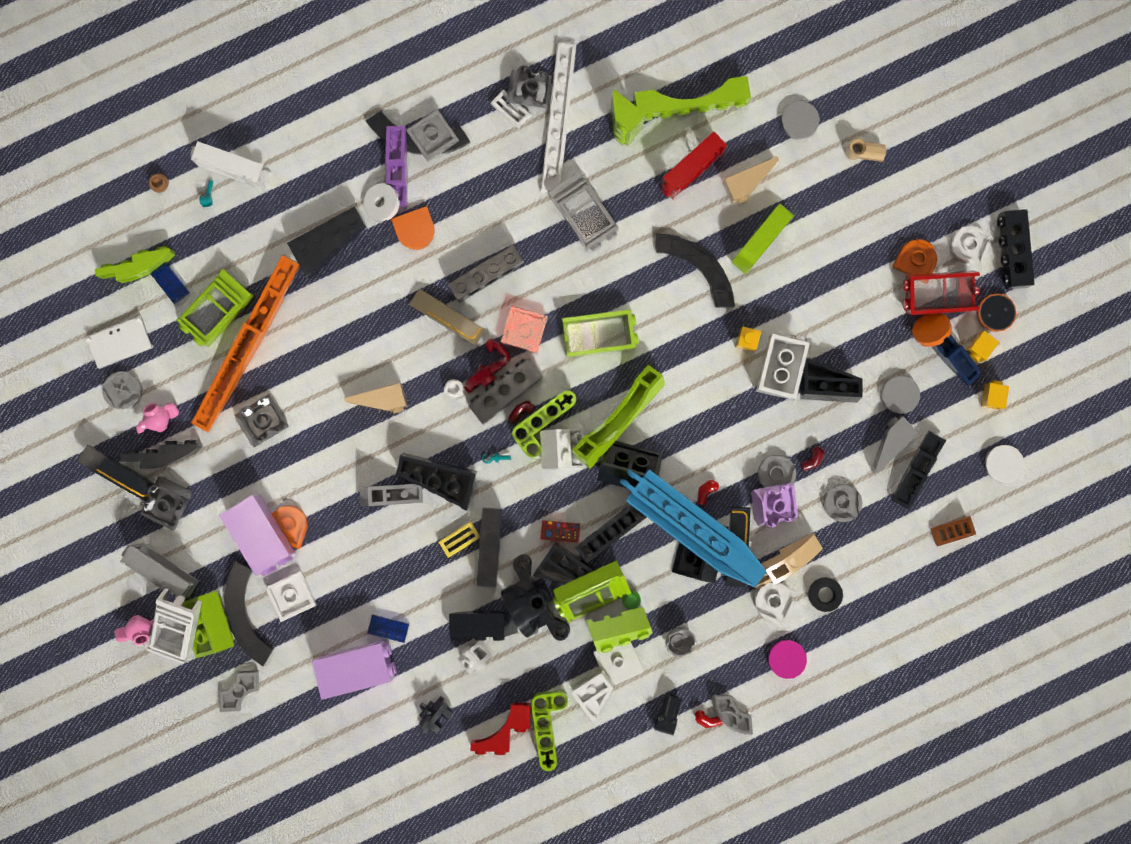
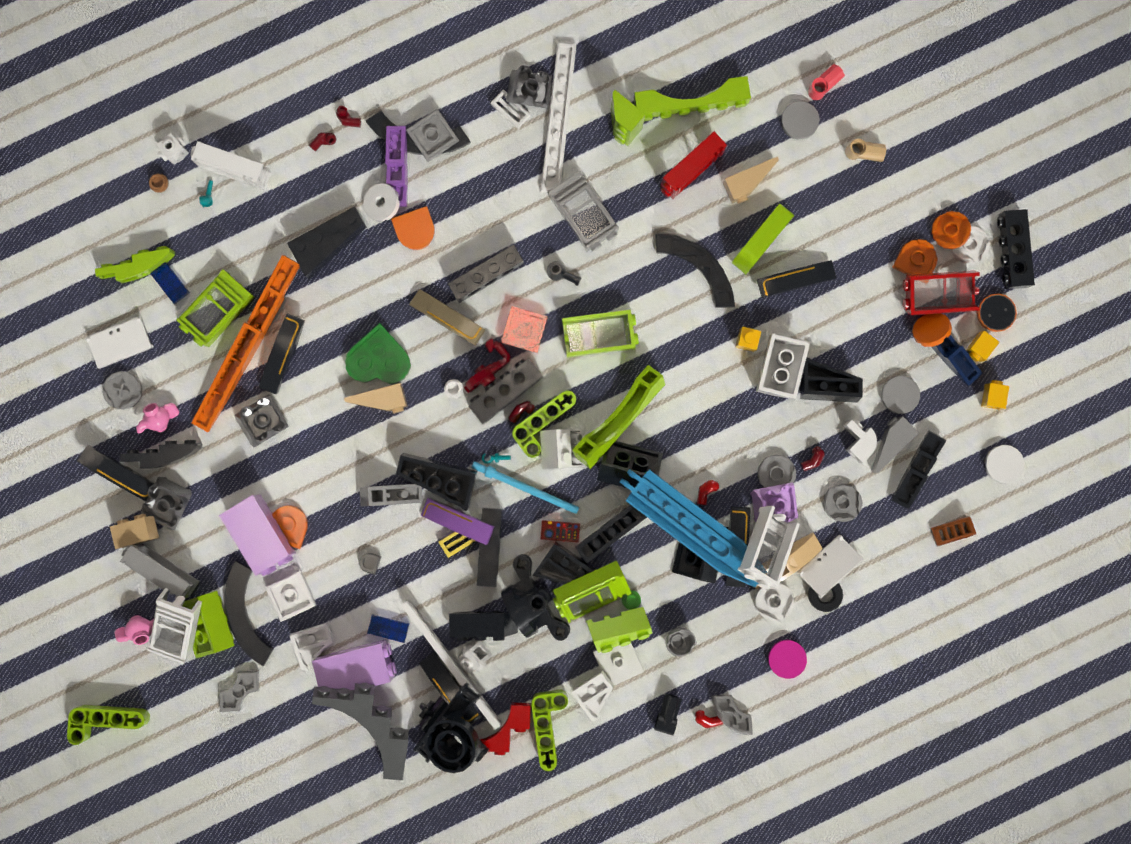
none -> lime beam [67,705,150,745]
none -> tan brick [110,514,159,549]
none -> white brick [156,133,189,165]
none -> black slope [259,313,305,394]
none -> white wing [290,622,333,670]
none -> dark red arm [308,132,337,152]
none -> dark grey arch [312,683,409,780]
none -> dark red arm [336,106,362,128]
none -> green plate [345,323,411,384]
none -> dark grey tile [359,553,382,575]
none -> white tile [401,600,501,730]
none -> black piece [413,682,489,773]
none -> black slope [419,652,482,725]
none -> medium lavender slope [421,498,495,545]
none -> medium azure bar [471,461,579,514]
none -> black bar [547,261,582,286]
none -> white door [737,506,800,589]
none -> black slope [757,260,837,298]
none -> white door [797,535,864,598]
none -> coral piece [808,64,845,100]
none -> white brick [843,420,877,464]
none -> orange tile [932,211,971,249]

